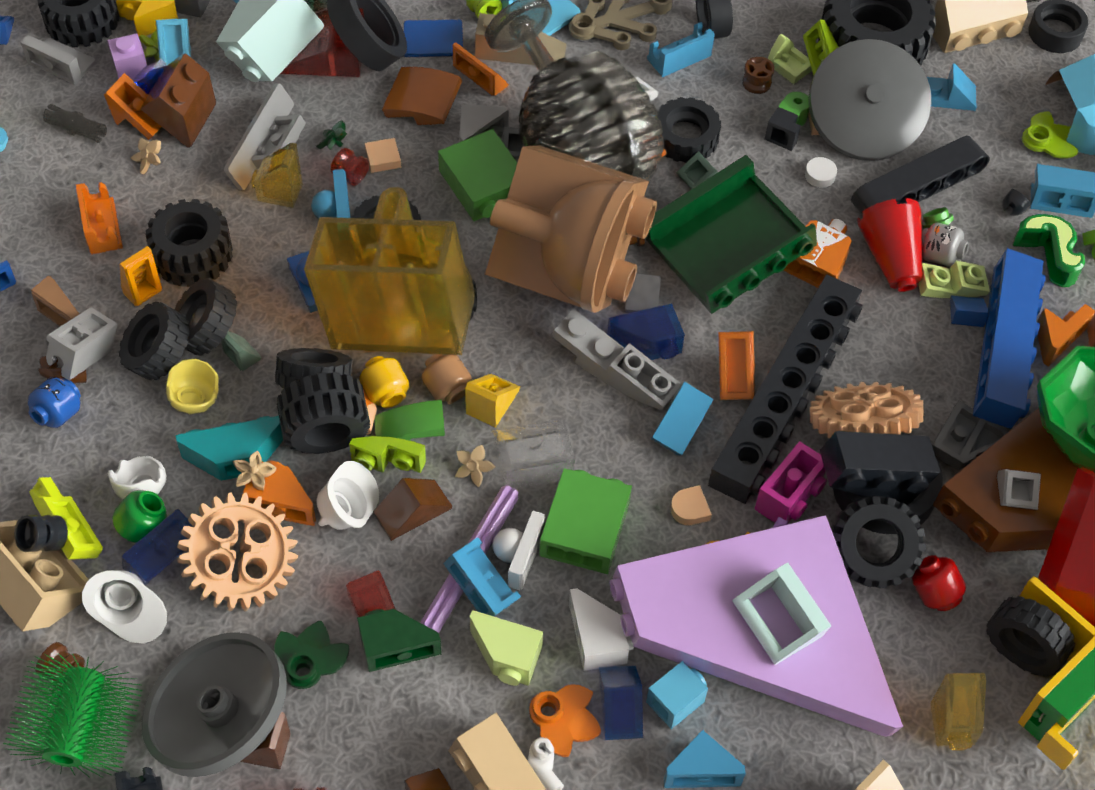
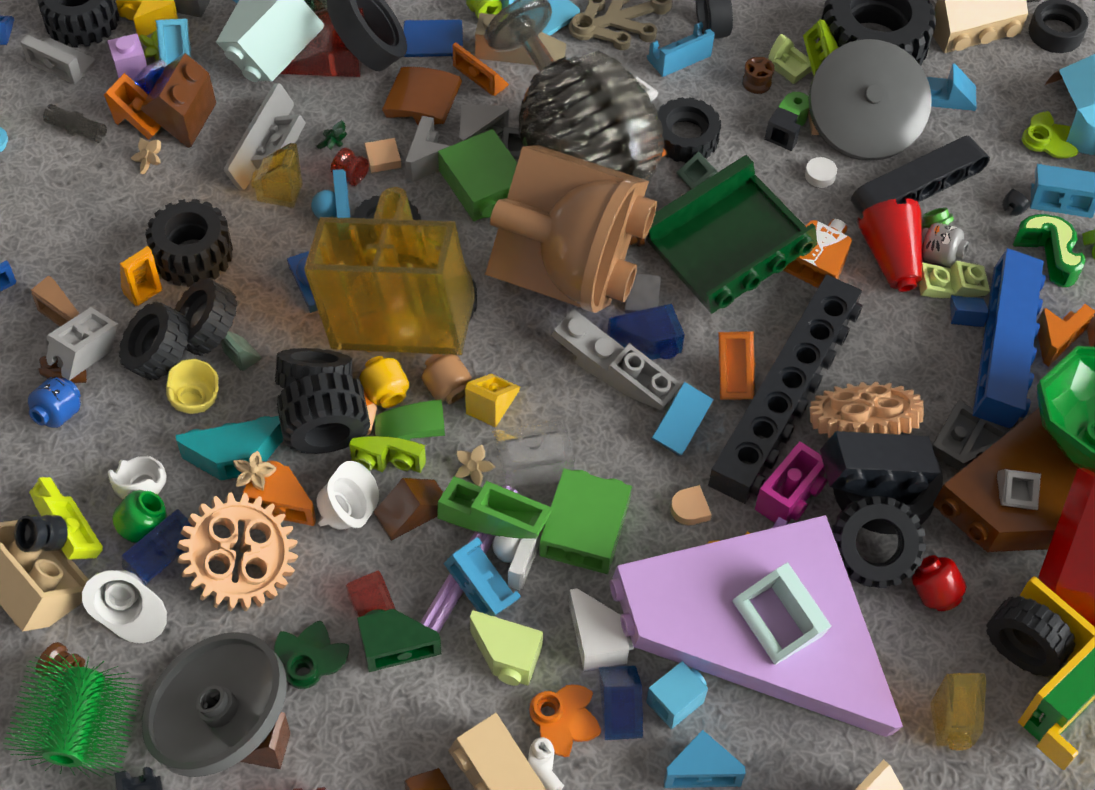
orange hinge [76,182,123,255] -> none
none -> light grey slope [405,116,449,182]
none -> bright green slope [438,476,552,539]

